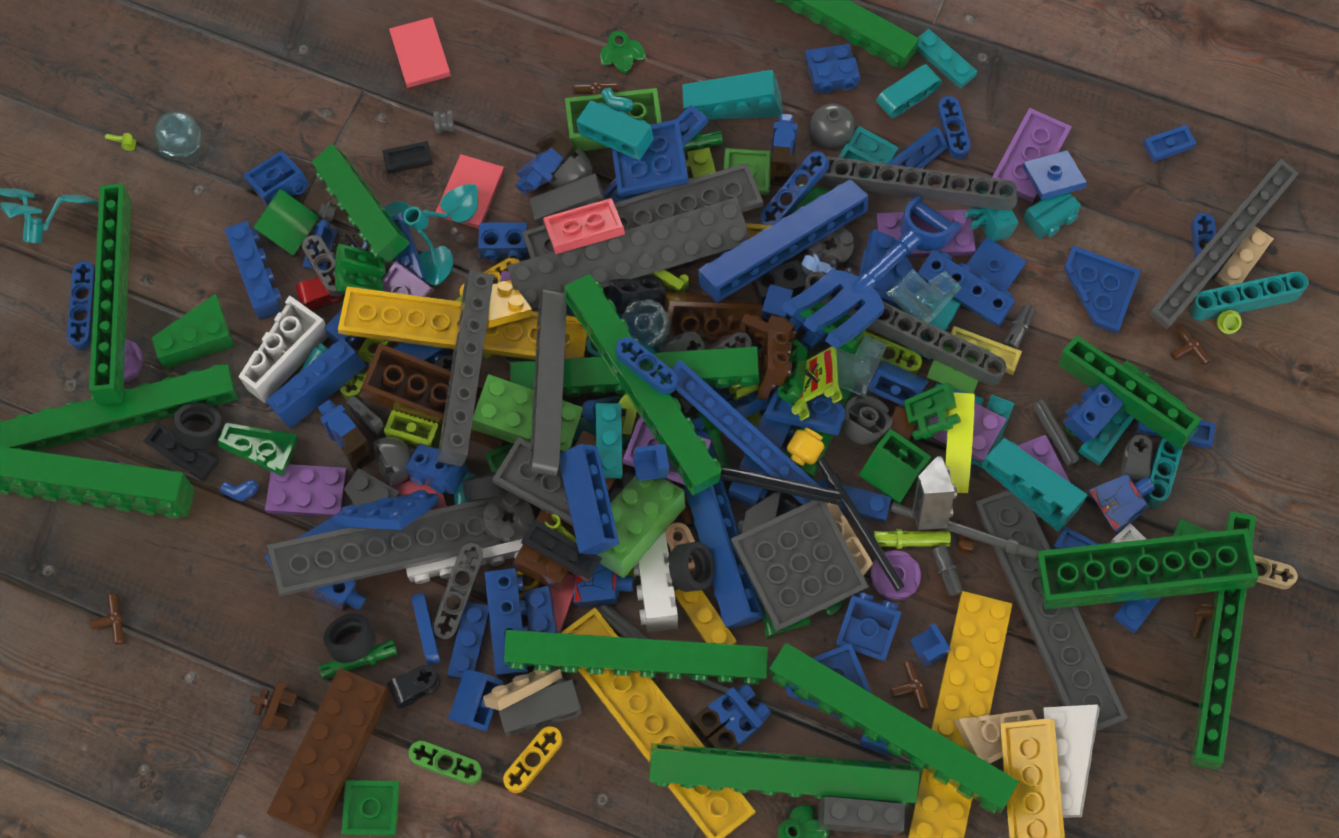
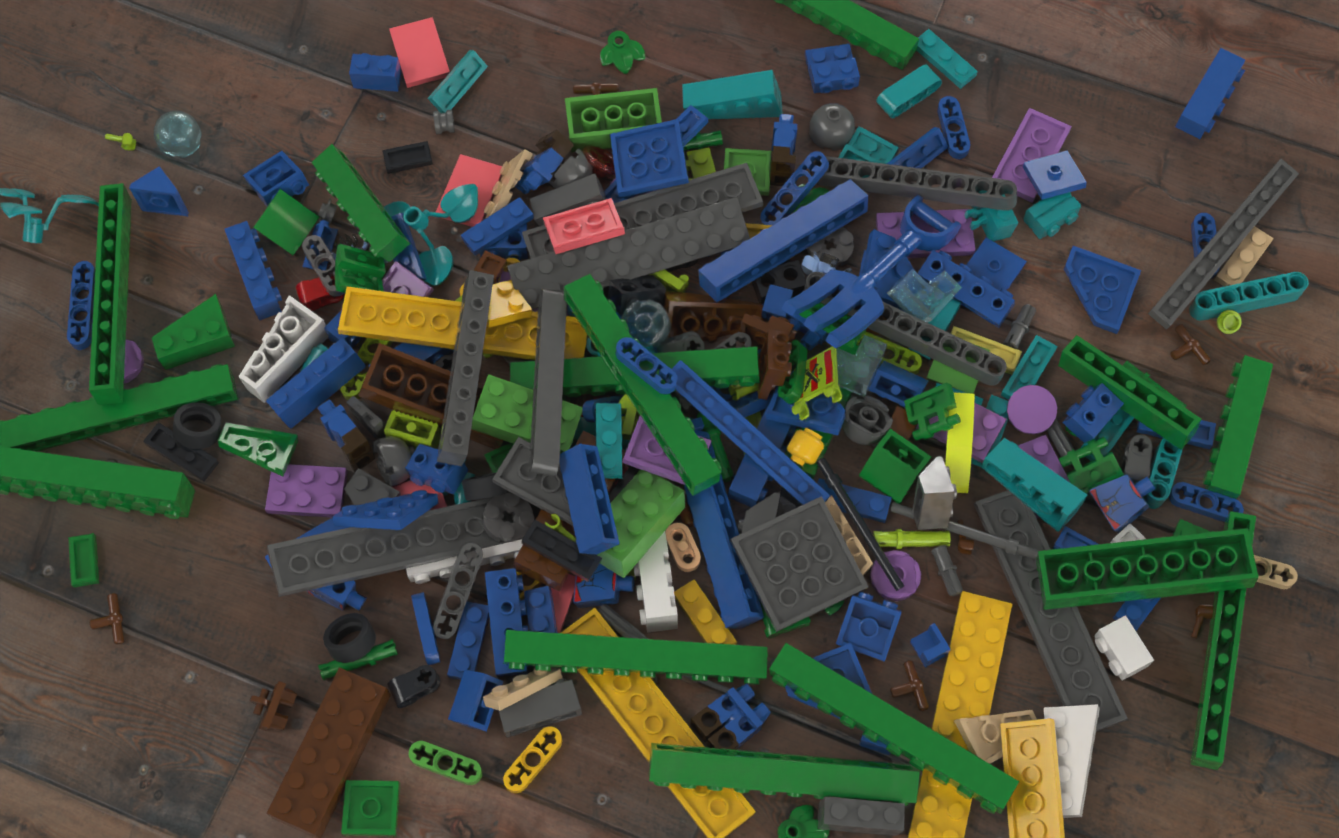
blue arm [220,479,259,501] -> none
teal brick [576,100,654,161] -> none
teal arm [601,88,633,112] -> none
blue panel [633,444,669,481] -> none
black tyre [669,541,715,592] -> none
black axle [720,466,842,505] -> none
blue plate [1143,125,1197,162] -> none
none -> green tile [68,533,99,587]
none -> blue slope [130,166,189,217]
none -> blue brick [349,53,402,92]
none -> teal plate [427,50,488,113]
none -> blue plate [461,197,534,256]
none -> reddish brown panel [474,250,507,284]
none -> tan wing [484,149,533,219]
none -> clear red piece [582,146,615,178]
none -> teal plate [1001,335,1058,400]
none -> medium lavender tile [1007,385,1057,434]
none -> green plate [1059,437,1124,493]
none -> white brick [1094,615,1154,681]
none -> blue beam [1169,482,1244,522]
none -> blue brick [1175,48,1245,139]
none -> green brick [1203,355,1273,499]

